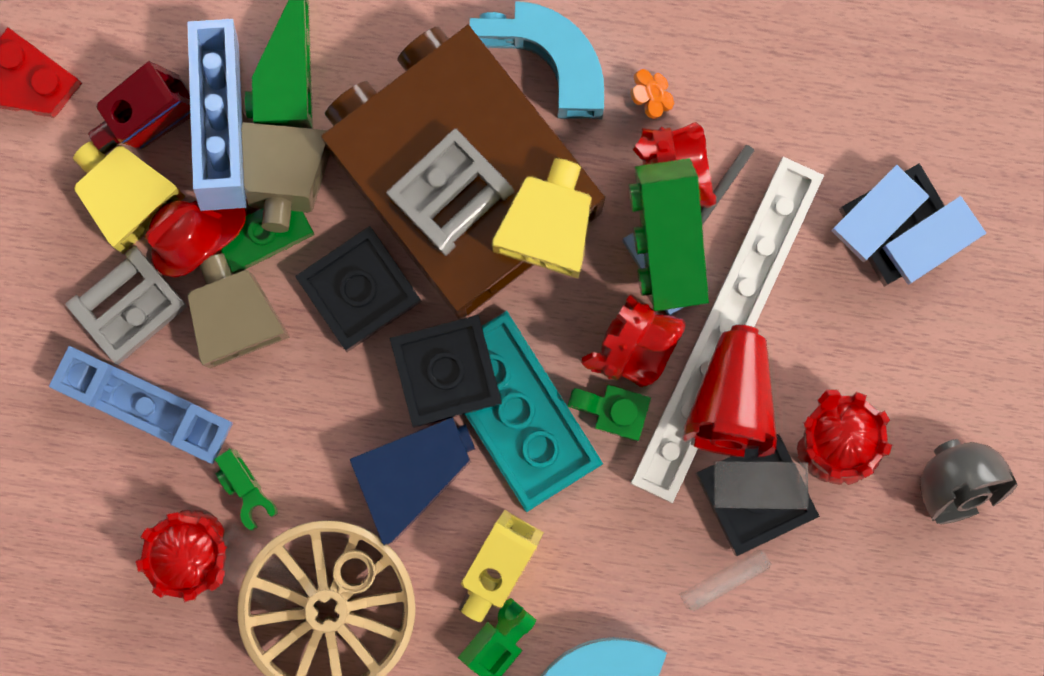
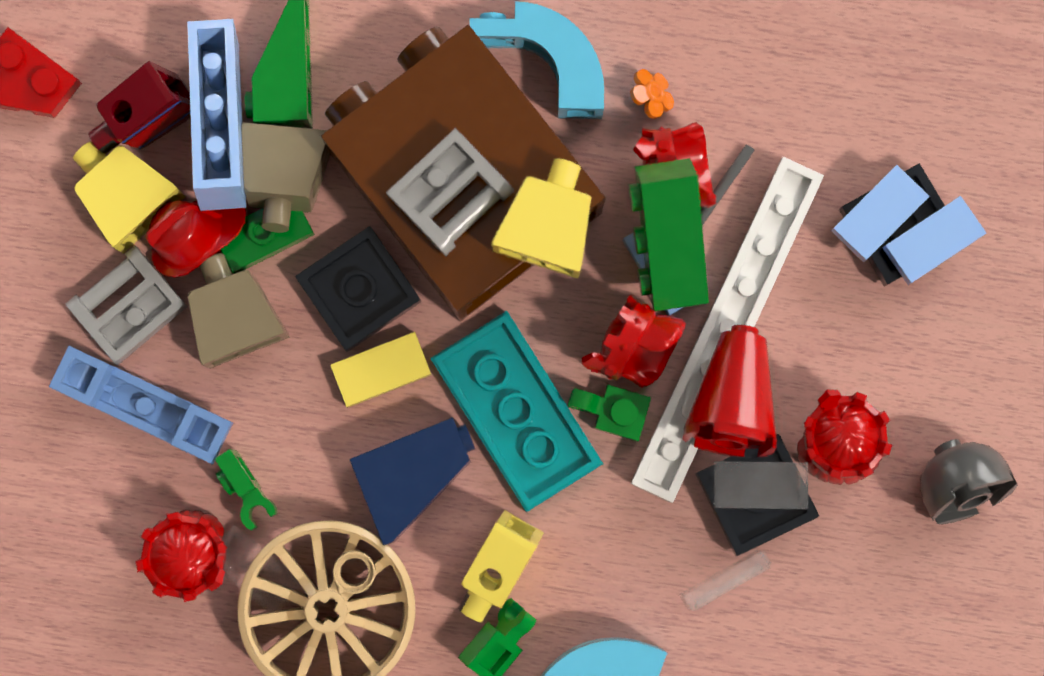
black plate [390,315,502,428] -> none
none -> light yellow tile [331,332,432,408]

